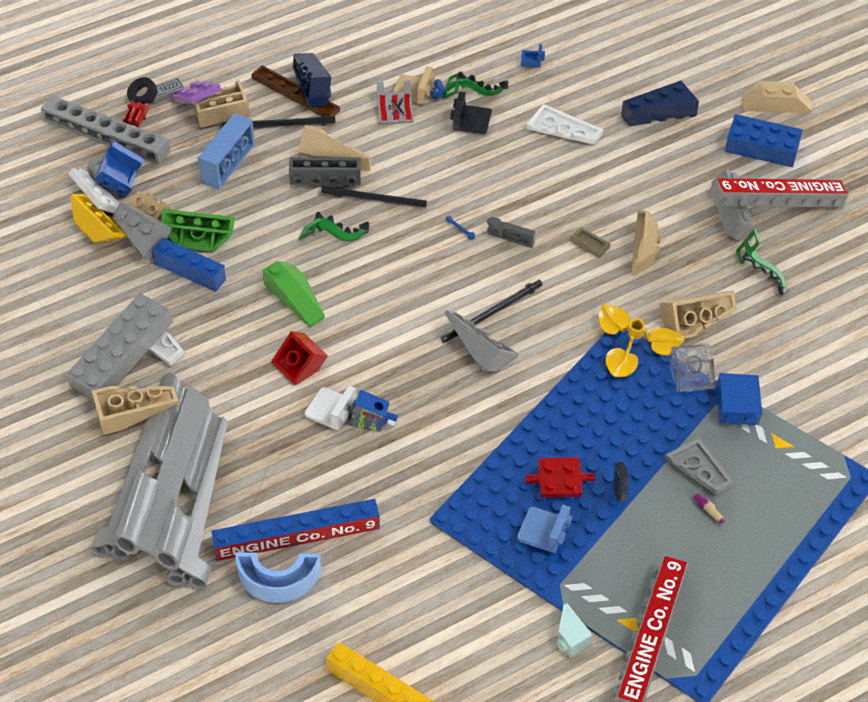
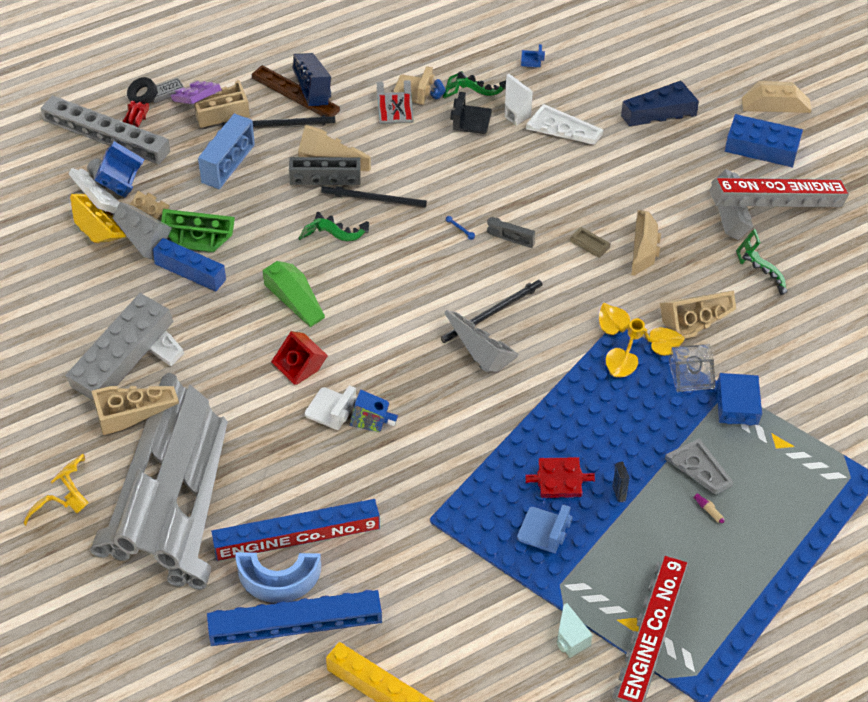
none -> yellow plant [24,454,89,526]
none -> blue brick [207,590,382,646]
none -> white slope [505,74,533,126]

